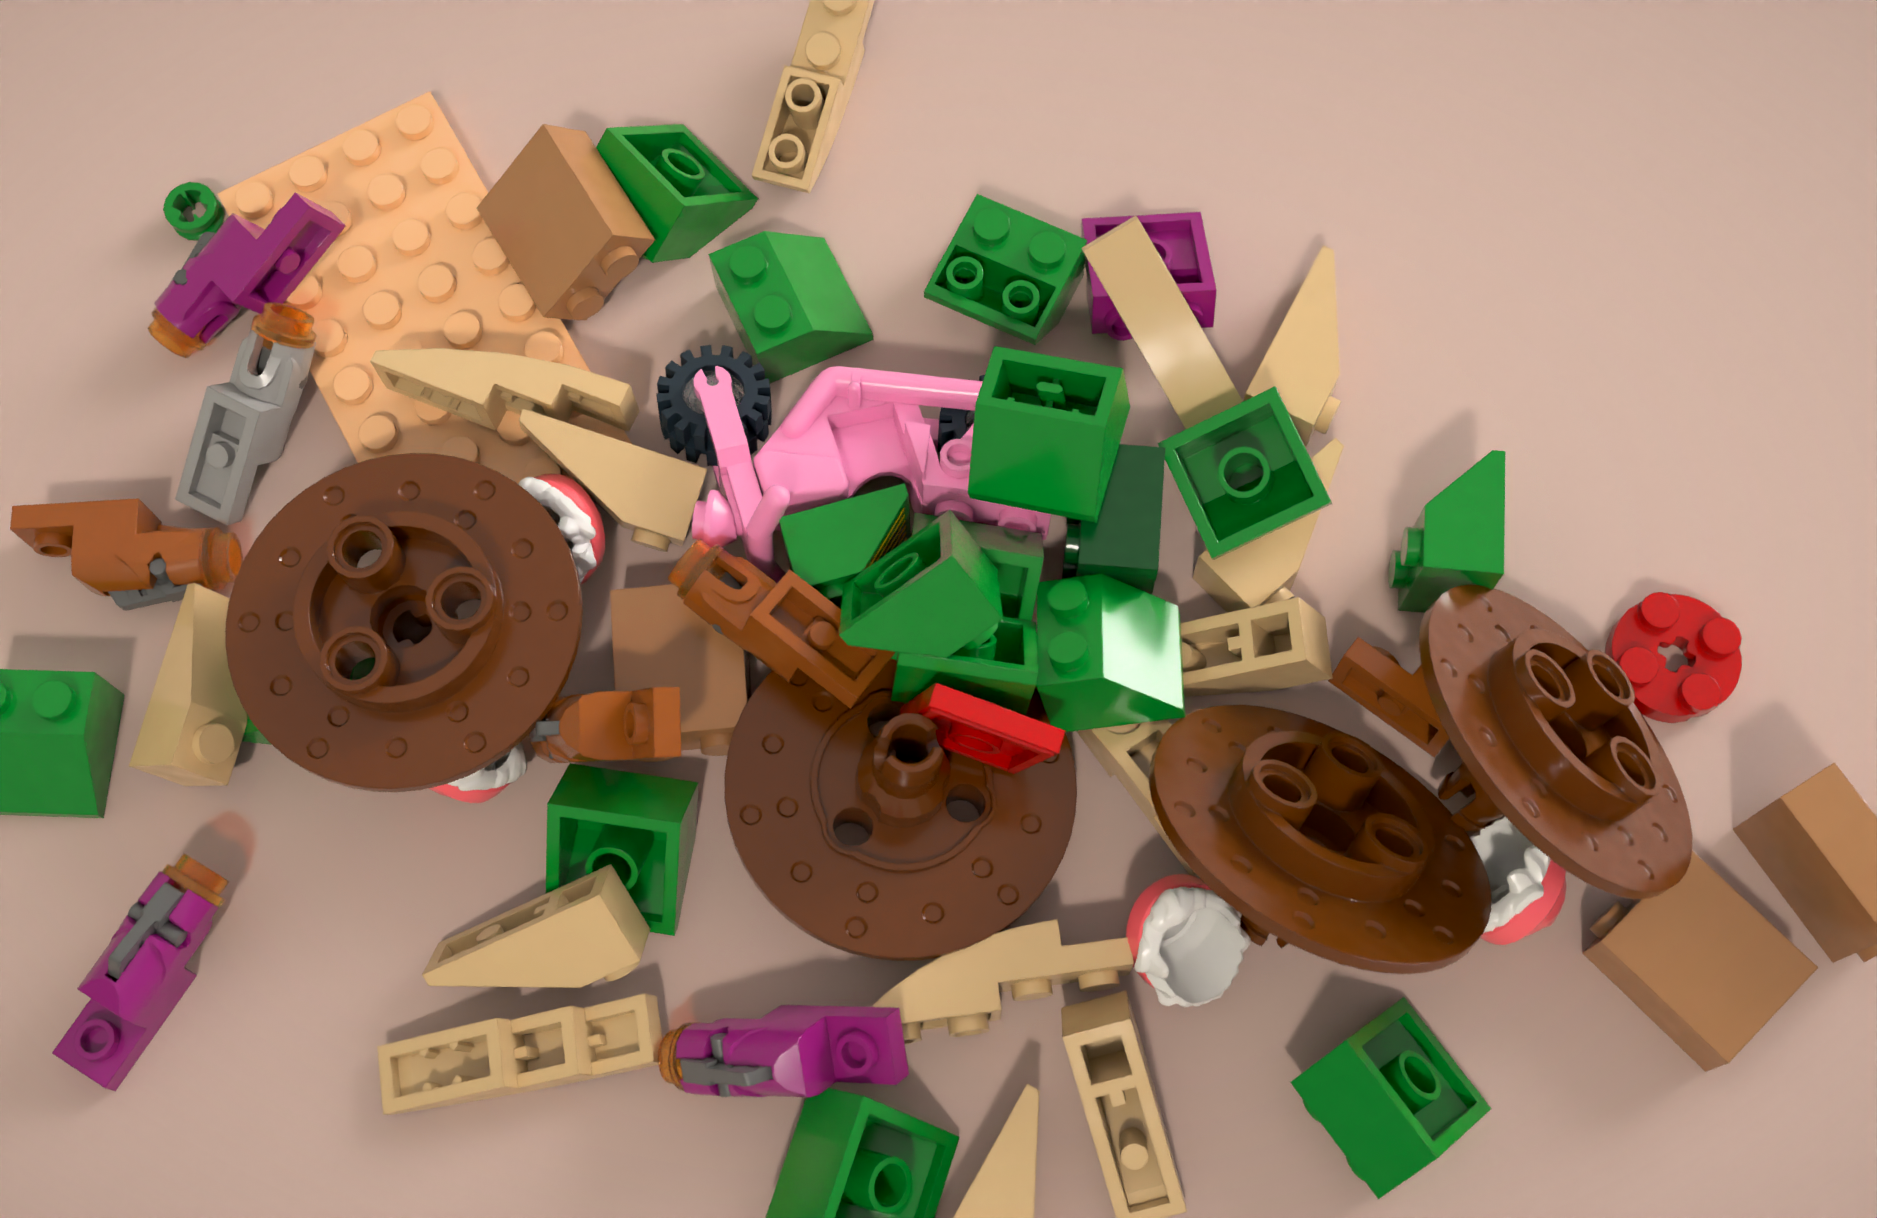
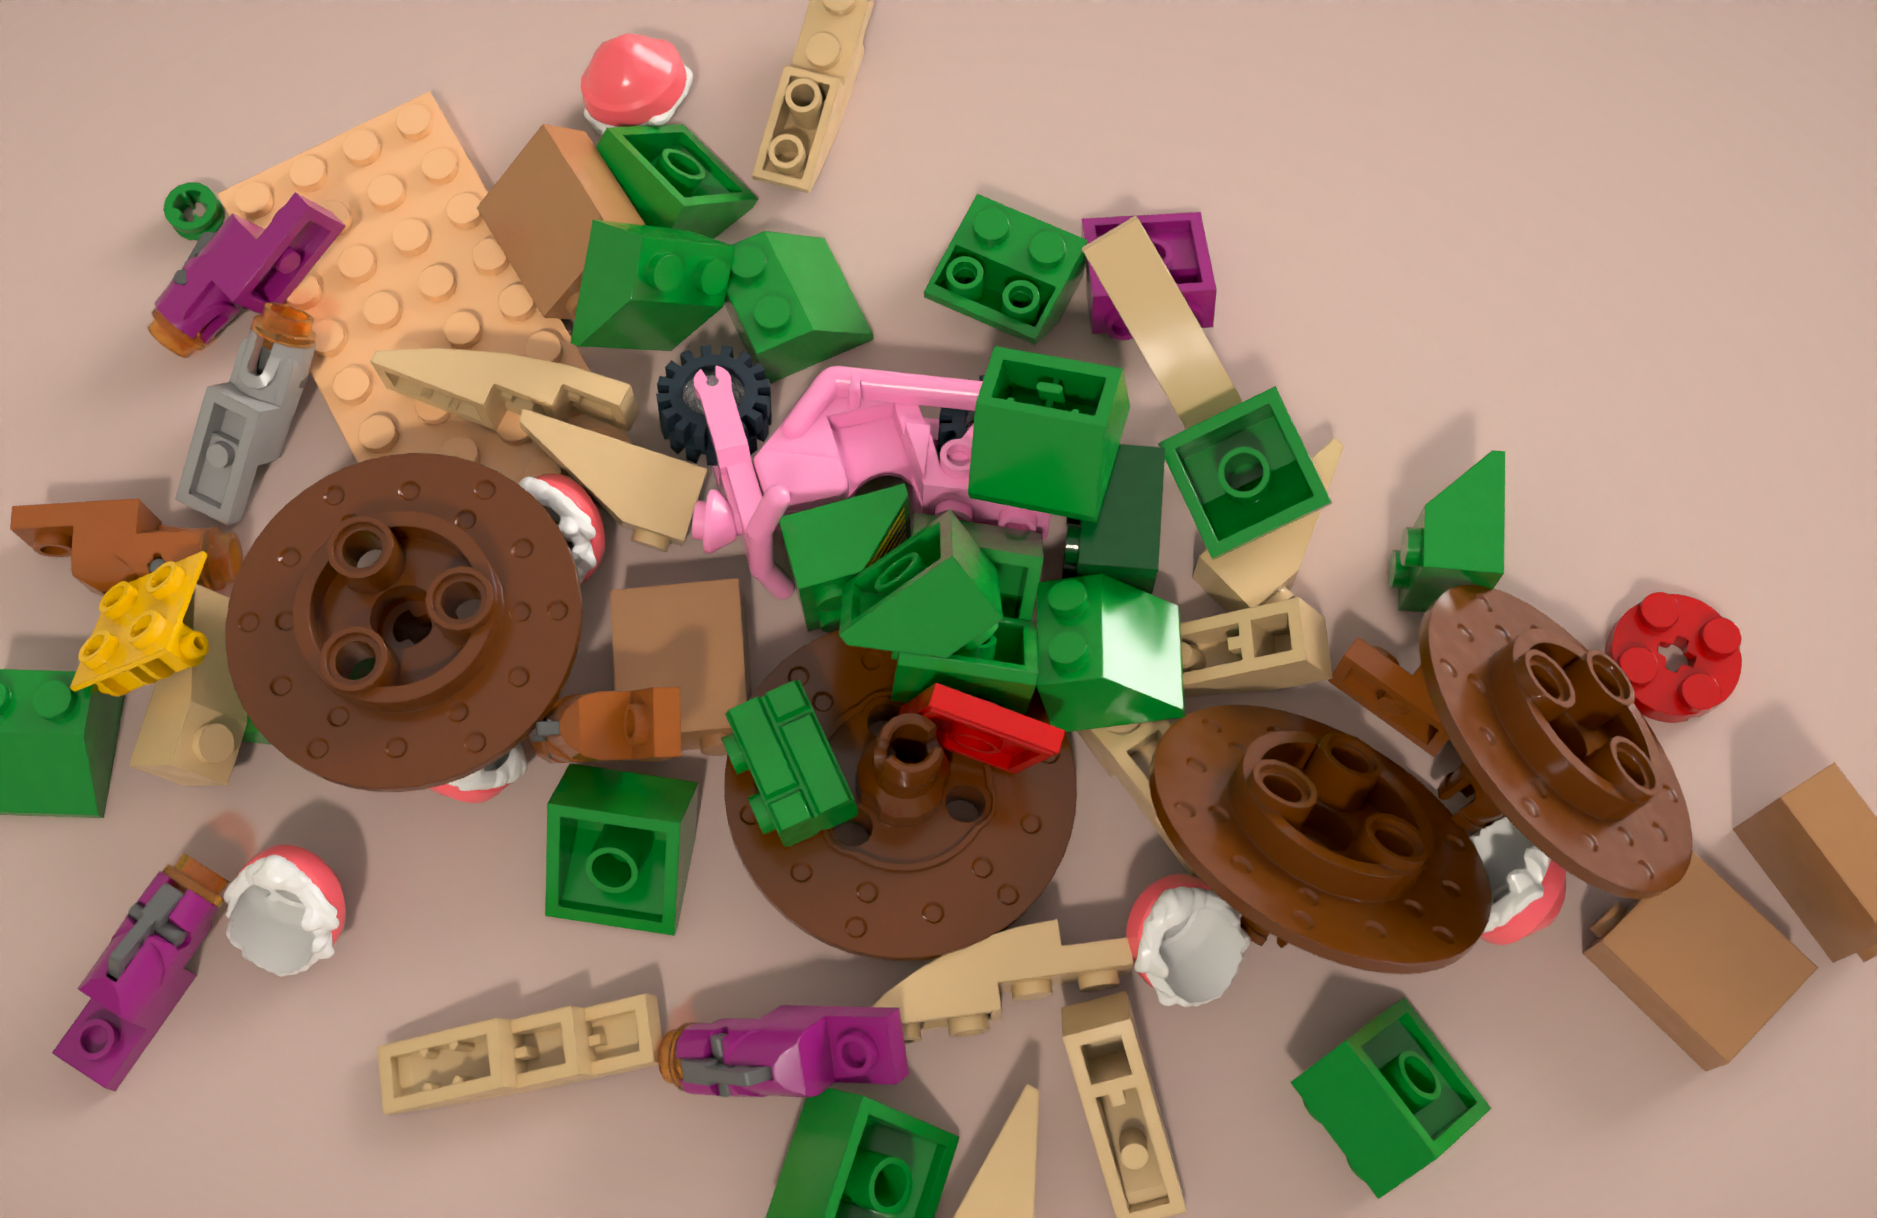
tan slope [422,864,650,988] -> none
dark orange plate [668,539,895,709] -> none
tan slope [1243,245,1341,448] -> none
none -> yellow hinge [70,551,209,697]
none -> white hair [223,845,346,977]
none -> green slope [570,219,735,351]
none -> coral hair [581,33,693,135]
none -> green brick [721,680,859,847]

